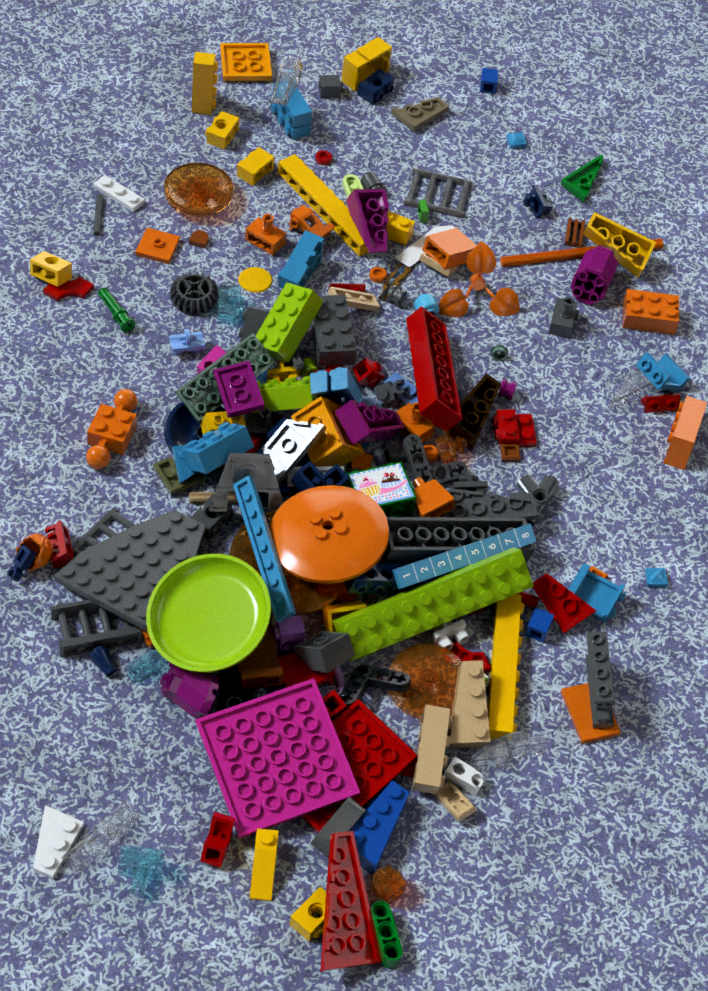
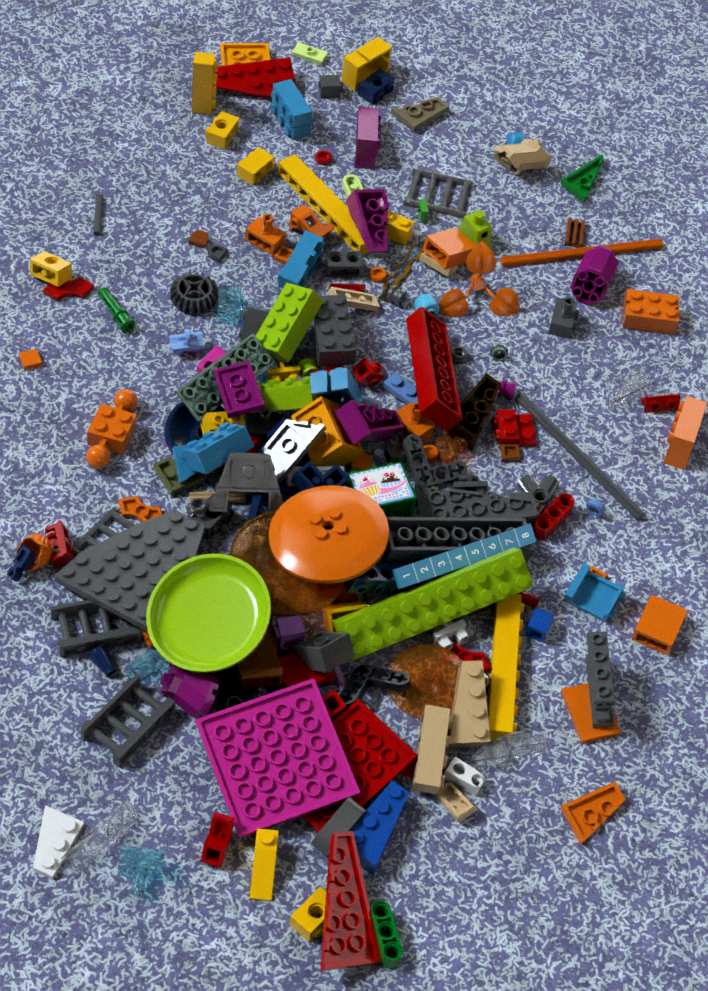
white plate [93,175,144,212] -> none
orange plate [135,228,180,264] -> none
clear orange dish [164,163,233,217] -> none
dark azure plate [233,475,296,623] -> none
yellow piece [238,267,273,293] -> none
clear slope [270,56,303,105] -> none
dark grey axle [290,350,305,371] -> none
dark grey brick [361,172,383,189] -> none
clear orange brick [371,865,407,905] -> none
dark grey plate [373,380,408,405] -> none
white sticker [395,225,455,267] -> none
orange torso [412,477,455,517] -> none
blue brick [480,68,498,94] -> none
dark blue hips [523,185,553,218] -> none
red wing [532,573,597,633] -> none
yellow wedge [583,212,656,277] -> none
dark azure panel [636,352,691,392] -> none
dark azure tile [645,568,668,588] -> none
none -> orange tile [19,349,42,370]
none -> dark grey fence [81,674,175,768]
none -> orange tile [118,496,163,523]
none -> flat silver plate [187,498,210,518]
none -> dark grey tile [208,245,228,263]
none -> red wing [215,57,297,99]
none -> orange tile [273,245,294,265]
none -> yellowish green plate [292,42,328,66]
none -> dark grey brick [326,251,363,278]
none -> magenta wedge [355,106,381,170]
none -> flat silver plate [451,346,468,363]
none -> lime torso [459,210,492,247]
none -> tan brick [492,139,552,175]
none -> dark grey axle [515,392,645,520]
none -> red beam [533,493,575,540]
none -> orange wing [560,781,626,844]
none -> medium blue tile [586,499,606,517]
none -> orange brick [631,595,688,655]

